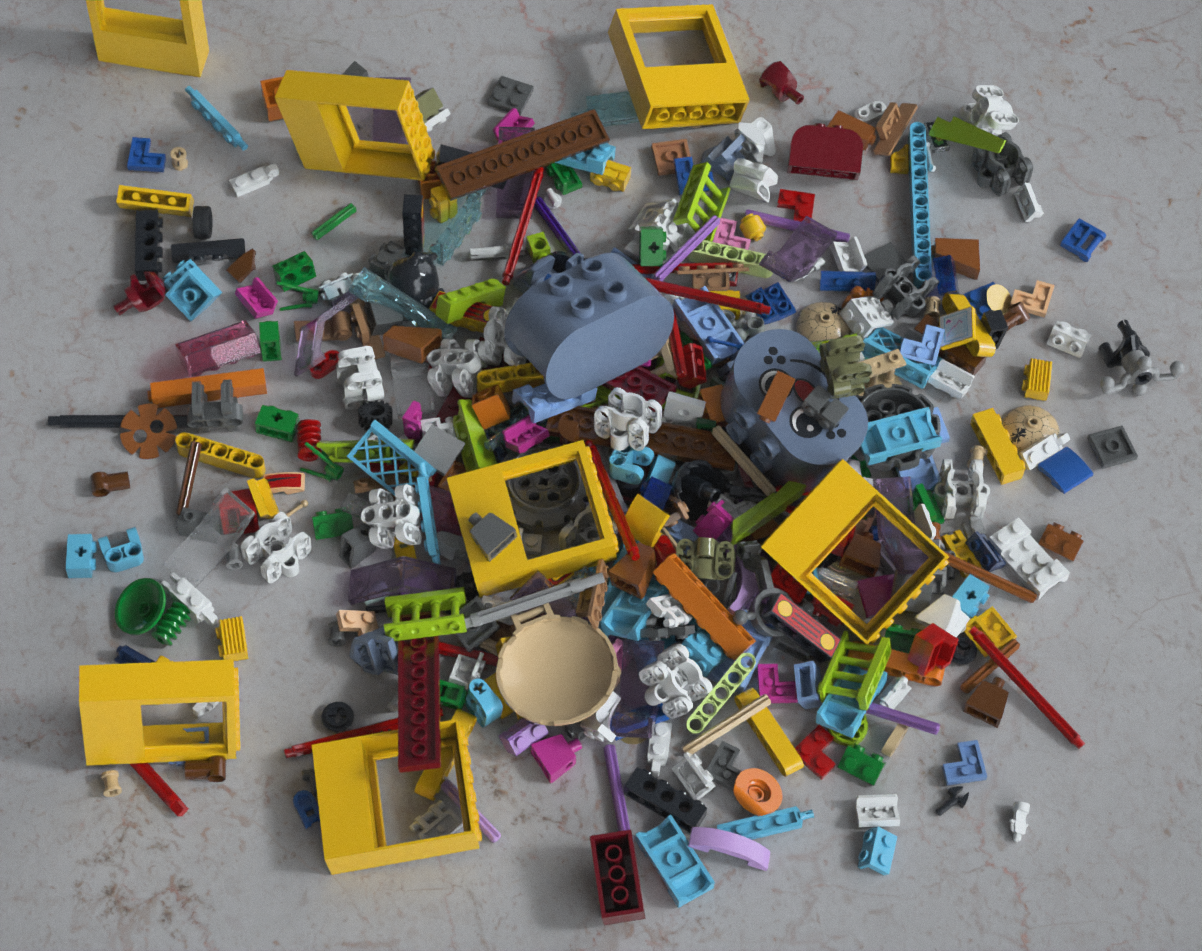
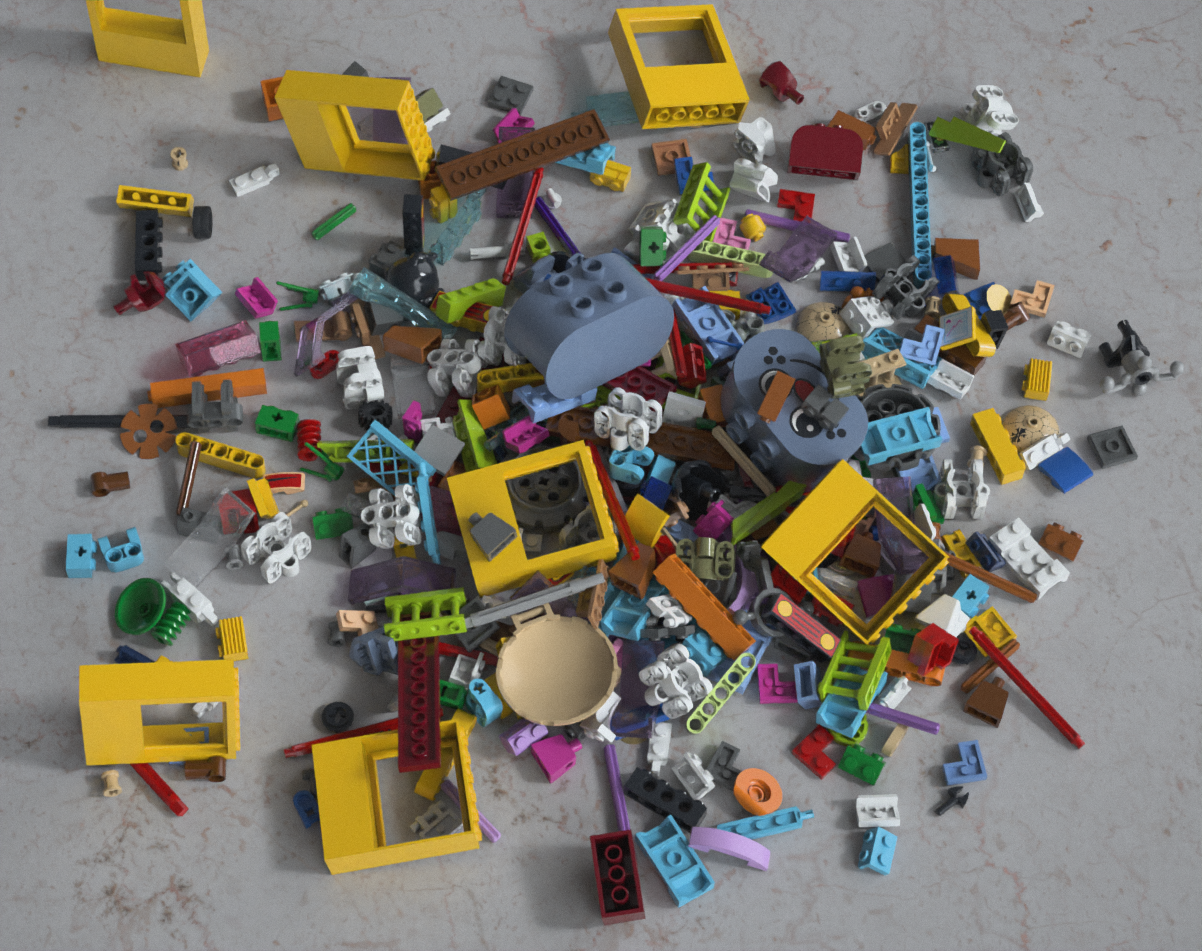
blue plate [127,137,166,173] -> none
black bracket [171,238,246,263] -> none
medium azure plate [185,86,248,151] -> none
reddish brown slope [226,248,256,284] -> none
green brick [272,251,317,292] -> none
black gear [453,571,479,600] -> none
green bracket [546,163,582,195] -> none
tan axle [682,694,771,754] -> none
sand blue piece [700,134,747,181] -> none
yellow beam [734,687,804,777] -> none
light grey tile [961,516,987,540] -> none
white piece [1009,801,1030,842] -> none
blue plate [1060,218,1106,262] -> none

